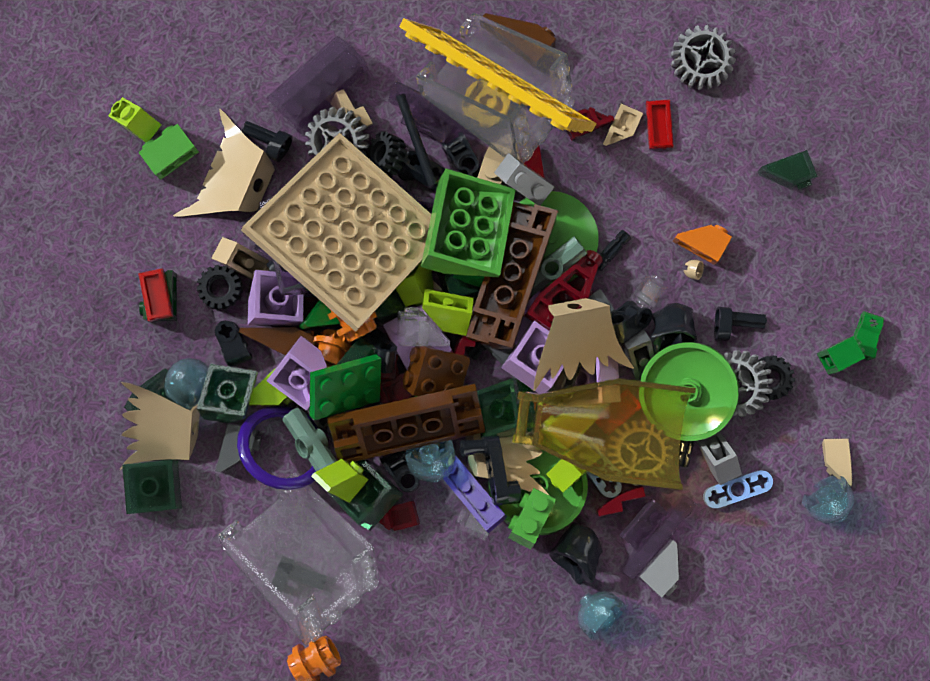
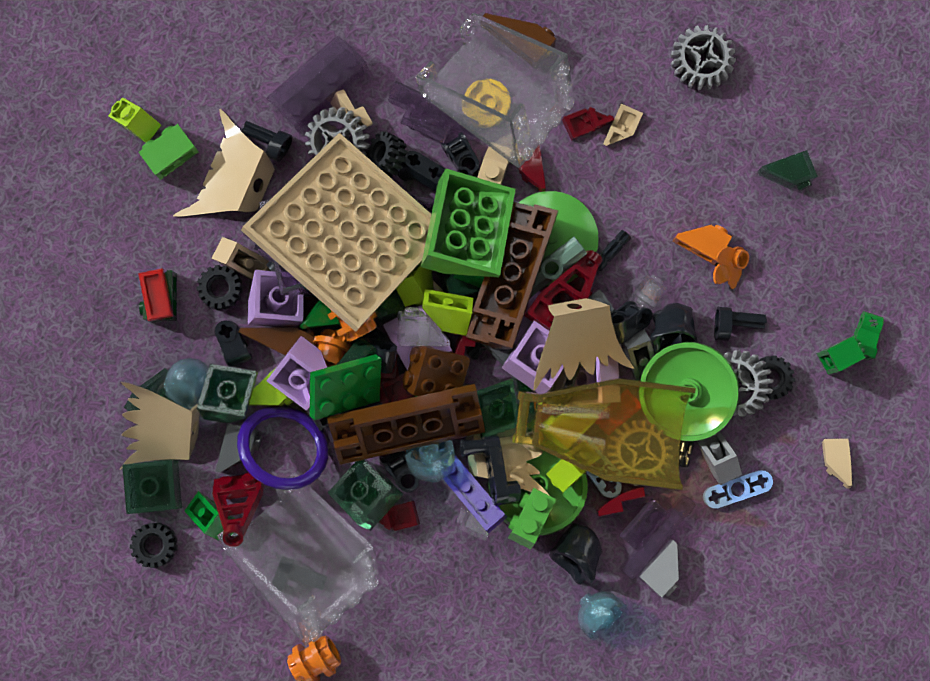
sand green piece [283,408,336,471] -> none
lime slope [311,459,368,503] -> none
black piece [396,94,438,187] -> none
yellow plate [399,18,597,133] -> none
light grey brick [494,153,554,206] -> none
red tile [645,100,674,149] -> none
tan hinge [684,260,704,280] -> none
clear light blue cylinder [802,476,854,523] -> none
none -> black tyre [130,523,178,568]
none -> green slope [185,491,235,544]
none -> dark red plate [212,473,264,547]
none -> orange plate [713,246,749,289]

